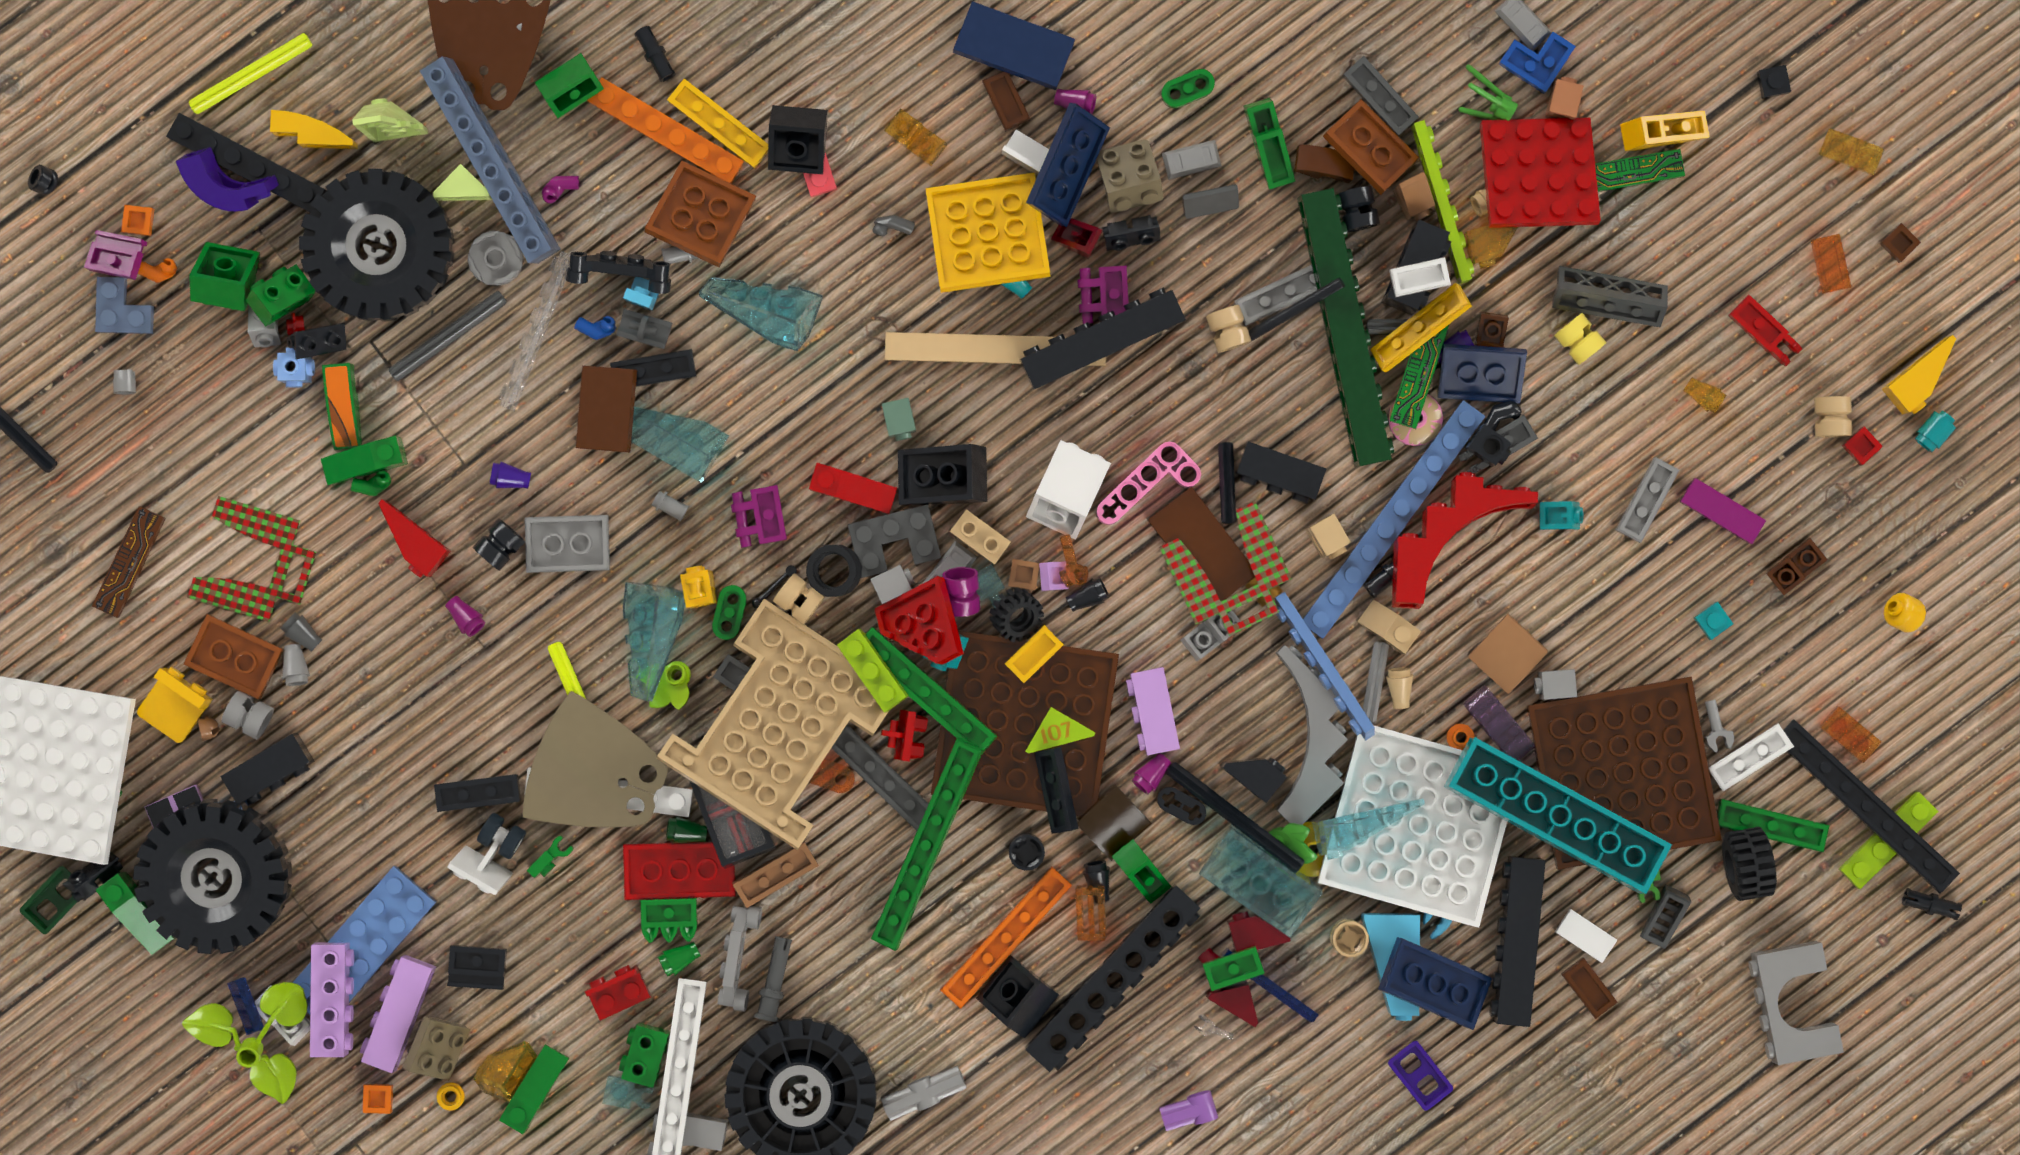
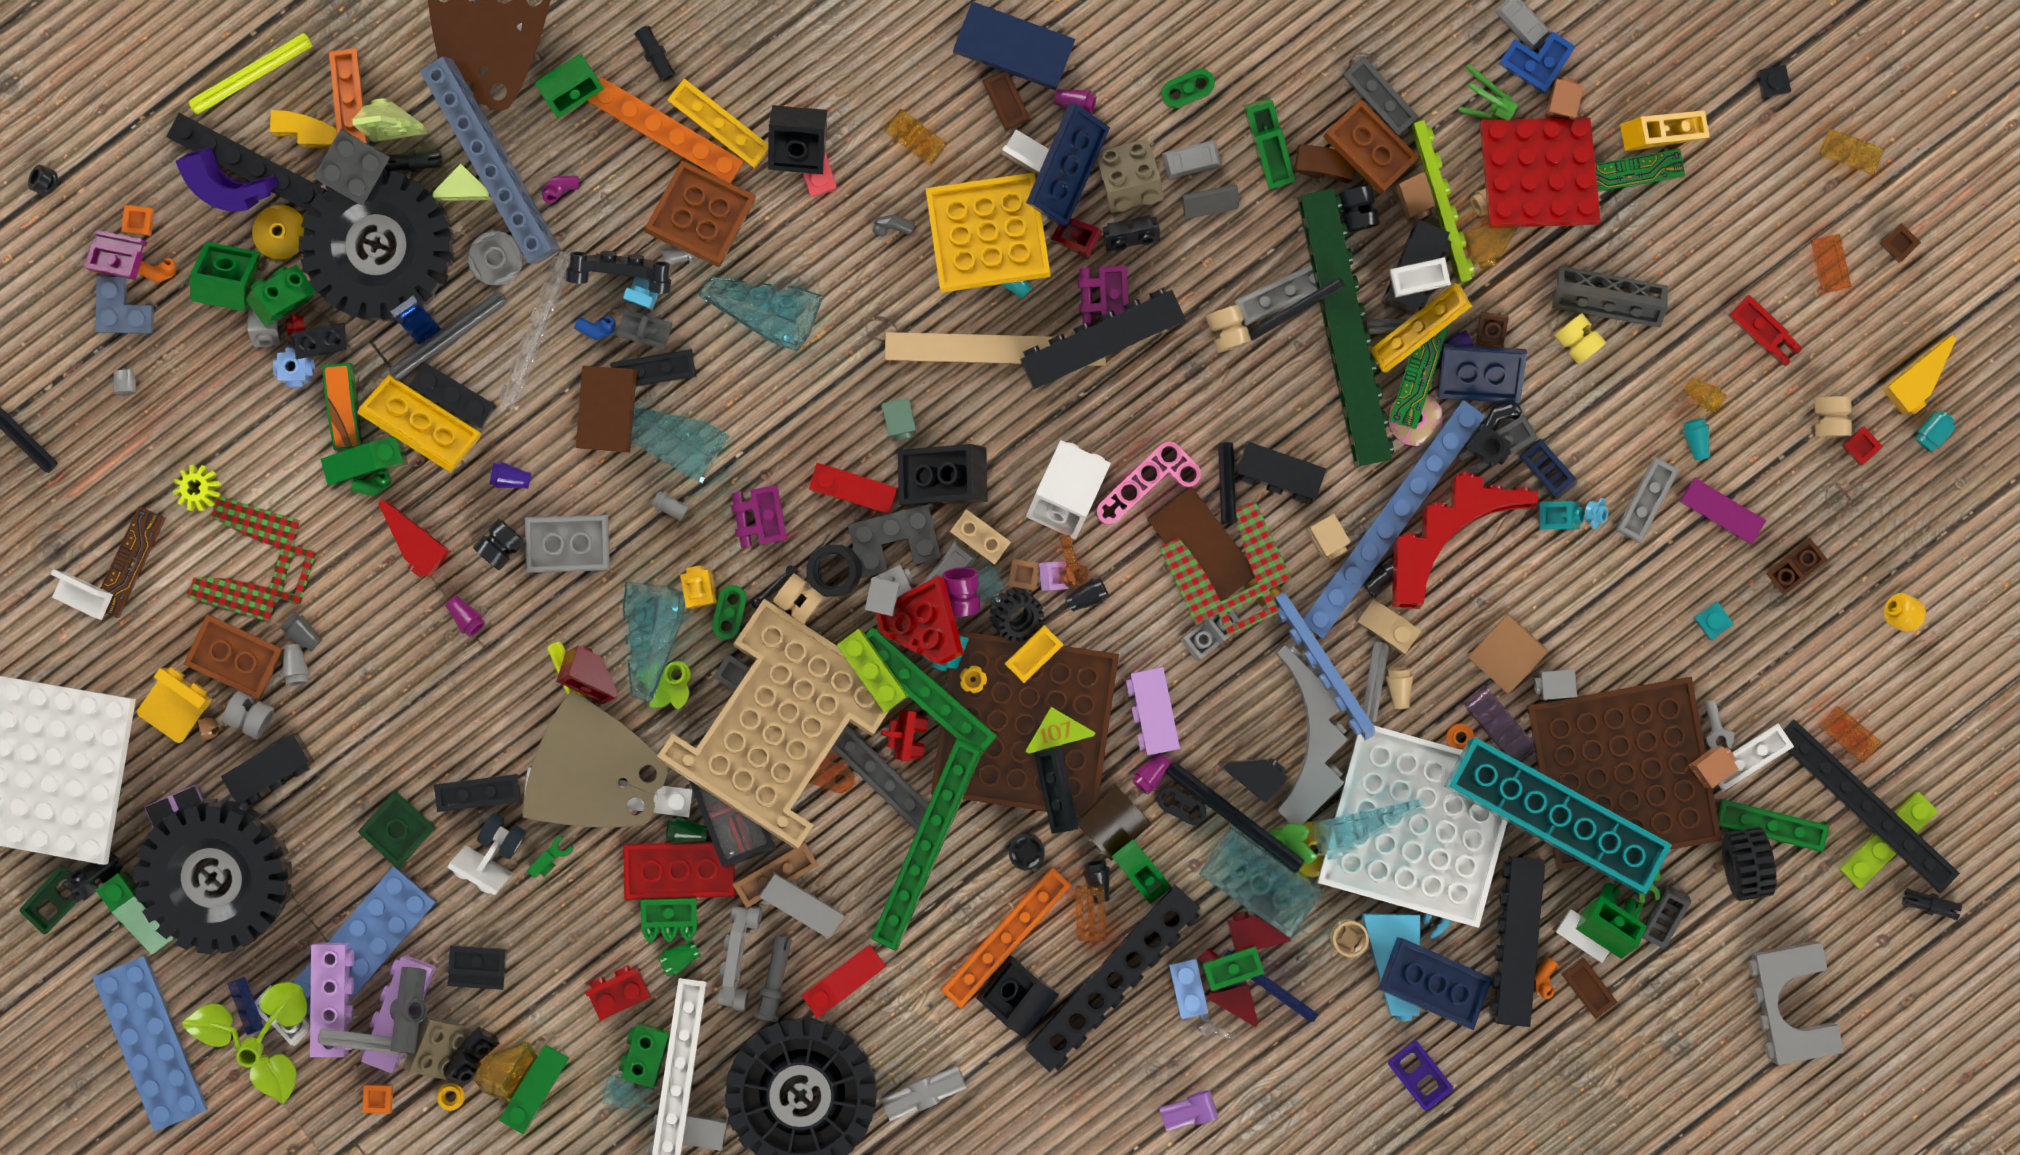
none -> white panel [51,569,113,620]
none -> medium blue plate [92,955,208,1132]
none -> neon yellow gear [173,465,221,512]
none -> yellow dish [252,205,304,260]
none -> dark grey plate [313,129,390,206]
none -> light grey axle [318,1029,399,1054]
none -> orange plate [329,48,367,143]
none -> yellow tile [357,375,482,473]
none -> dark green plate [358,790,437,869]
none -> black pin [385,150,442,172]
none -> dark grey piece [390,967,427,1054]
none -> clear blue tile [391,295,441,344]
none -> black plate [410,362,496,429]
none -> black slope [444,1027,500,1086]
none -> dark red slope [556,646,618,704]
none -> light grey tile [759,872,844,939]
none -> red slope [801,944,886,1018]
none -> light grey brick [865,573,900,616]
none -> yellow plate [960,666,987,693]
none -> light blue plate [1169,958,1208,1019]
none -> dark blue slope [1519,438,1577,500]
none -> orange arm [1534,956,1558,999]
none -> green brick [1576,883,1647,959]
none -> medium azure plate [1584,498,1608,529]
none -> teal cone [1682,418,1711,460]
none -> nougat brick [1688,746,1739,788]

